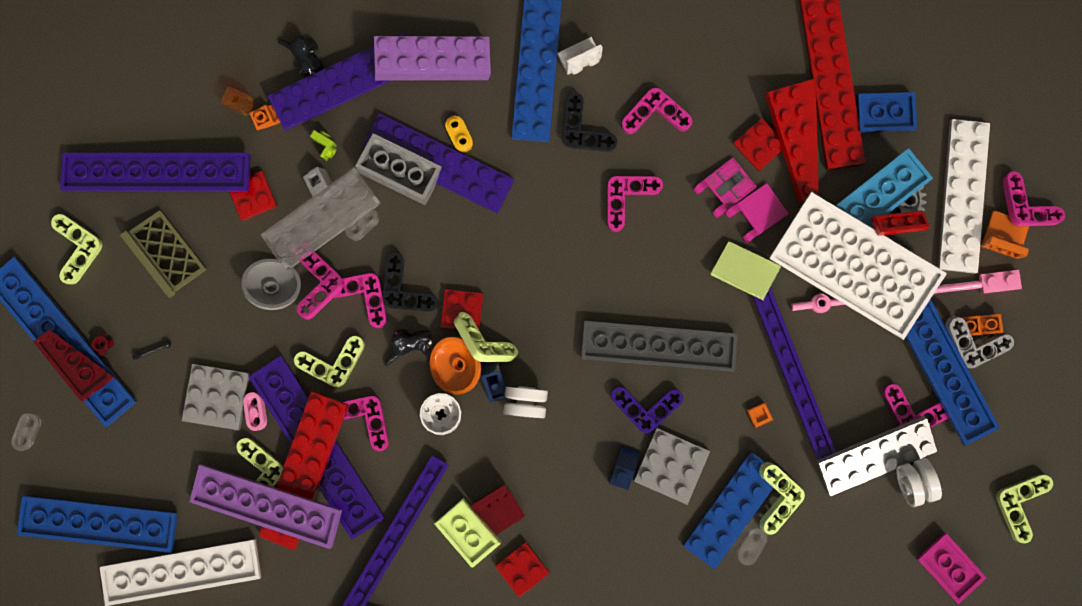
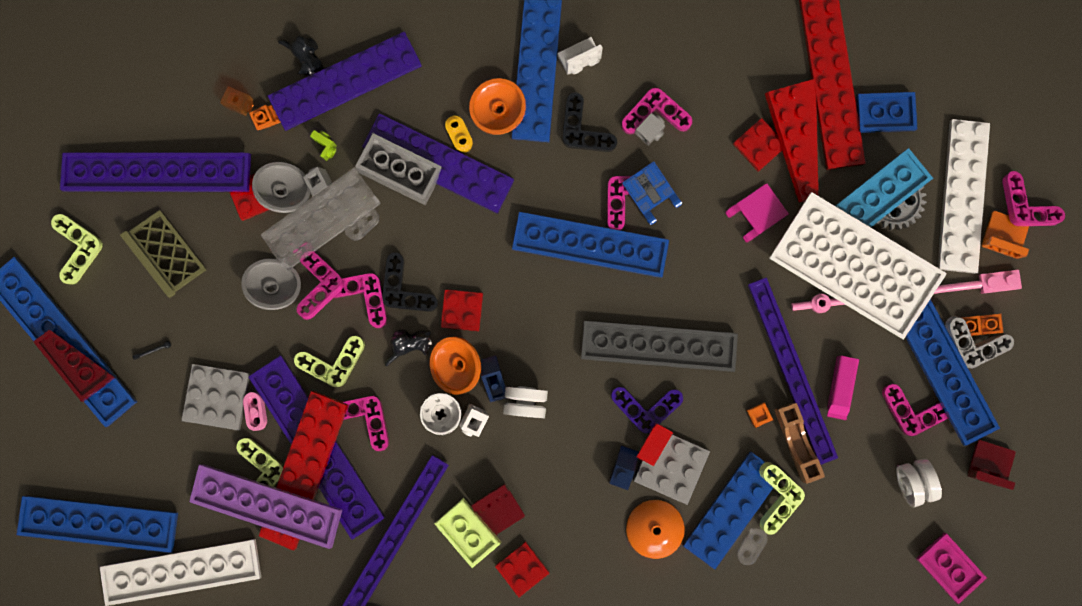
clear plate [11,413,41,451] -> none
dark red plate [91,333,114,356] -> none
medium lavender brick [374,36,491,80] -> none
yellowish green beam [454,312,518,362] -> none
dark pink flag [693,158,757,218] -> none
yellowish green tile [711,242,781,300] -> none
plate [817,416,937,496] -> none
red tile [870,210,930,236] -> none
yellowish green beam [996,474,1053,543] -> none
none -> light grey dish [252,162,310,213]
none -> white brick [459,403,489,437]
none -> orange dish [469,78,526,135]
none -> blue plate [512,212,669,278]
none -> blue flag [622,161,682,225]
none -> orange dish [626,500,684,559]
none -> light grey brick [635,113,665,146]
none -> red slope [637,423,673,466]
none -> medium nougat arch [774,403,825,484]
none -> dark pink piece [827,356,859,420]
none -> dark red bracket [967,440,1016,490]

